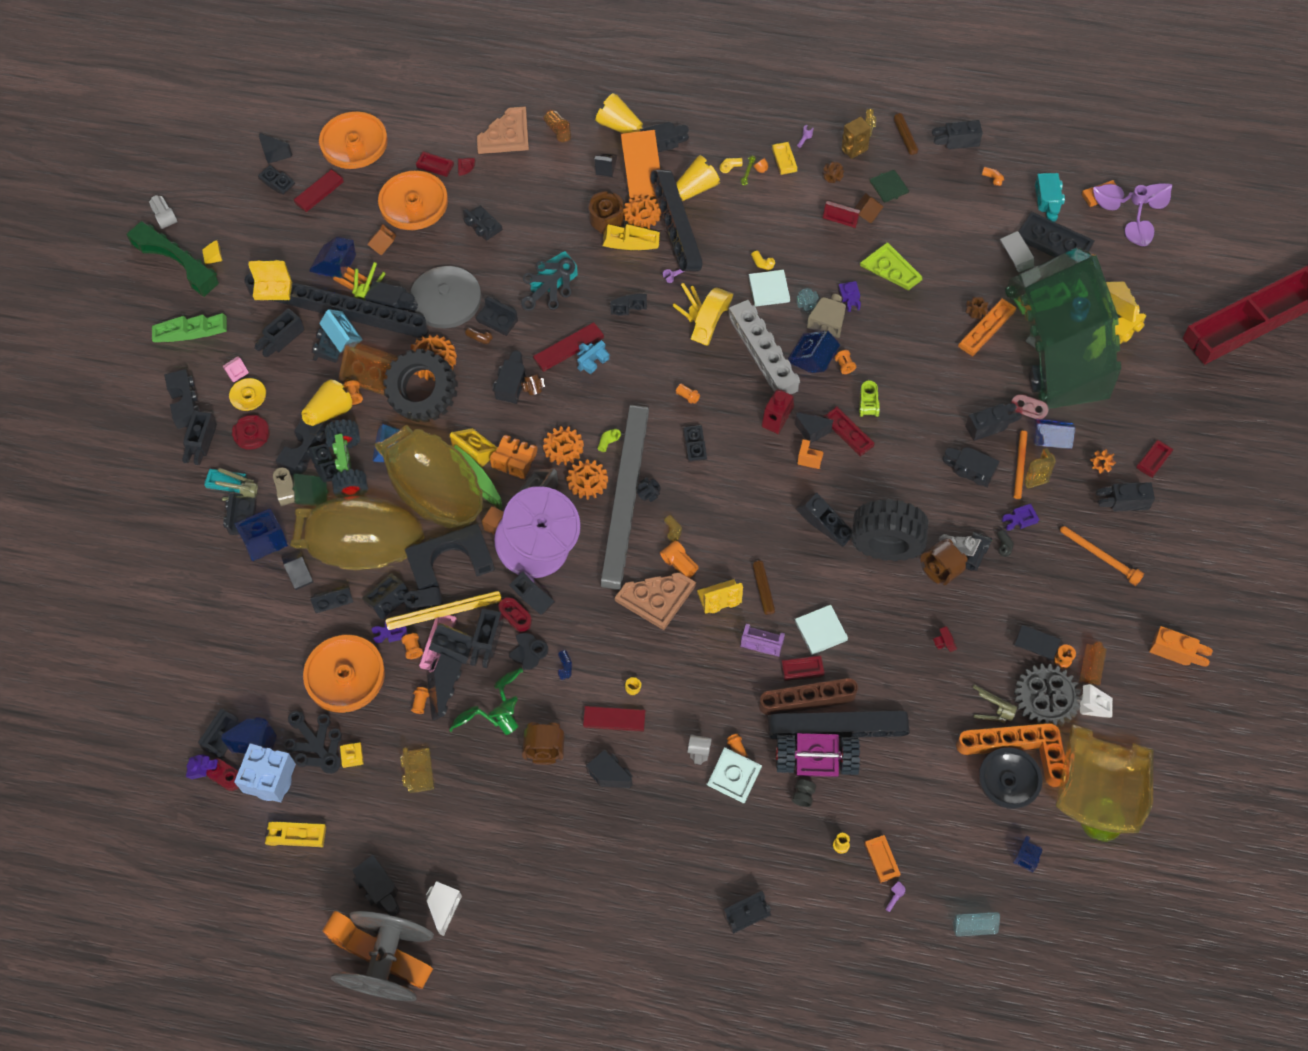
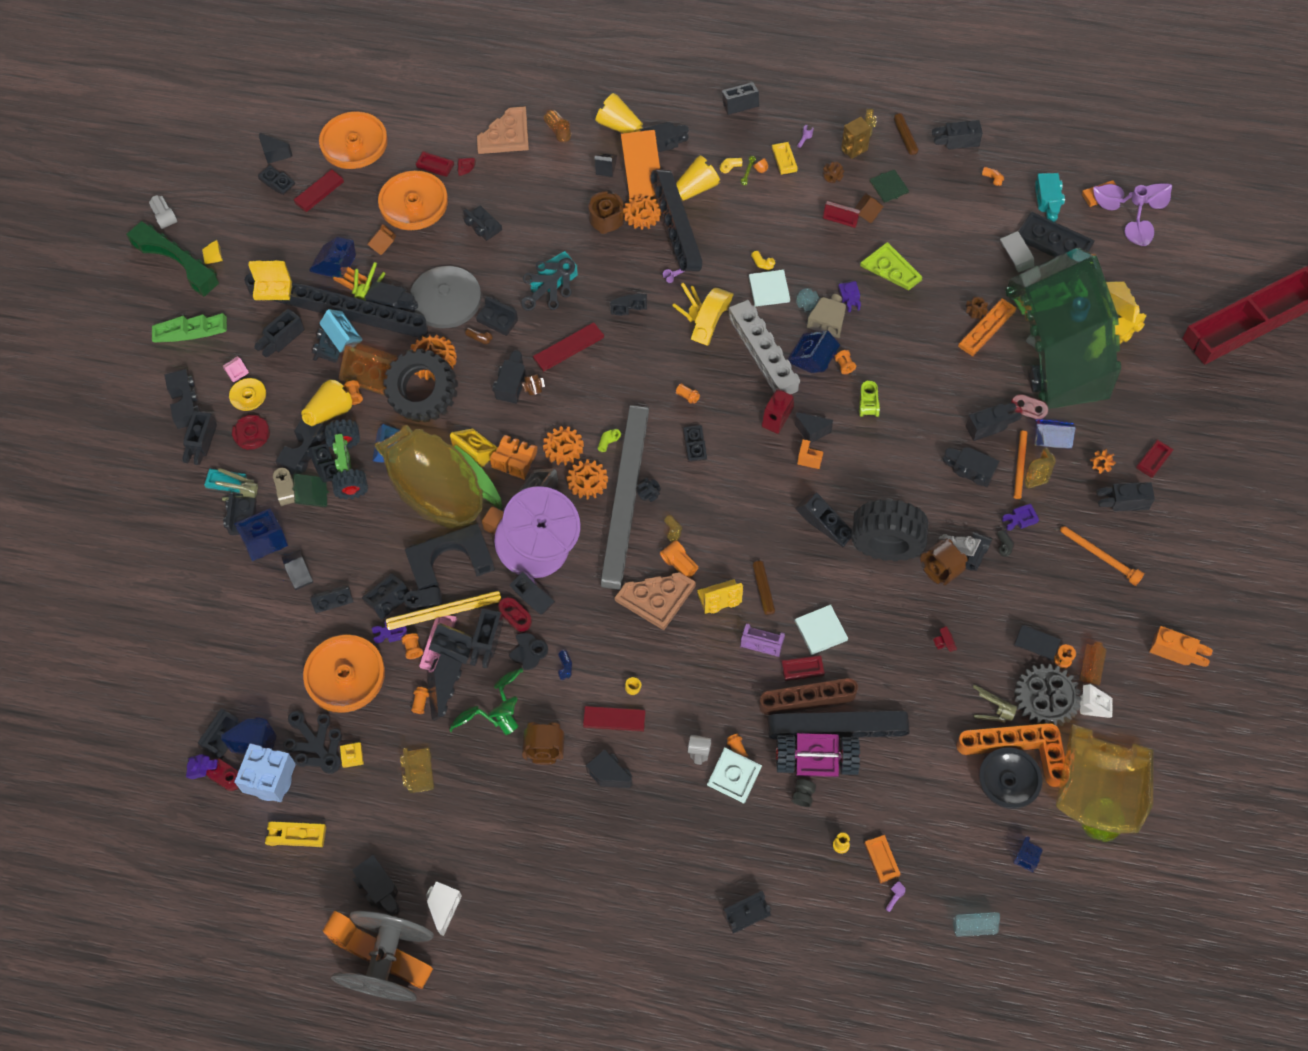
clear yellow windscreen [290,495,424,570] -> none
dark azure hips [577,340,609,374] -> none
yellow slope [603,224,660,250] -> none
dark red tile [823,407,875,457] -> none
none -> black hinge [722,82,759,115]

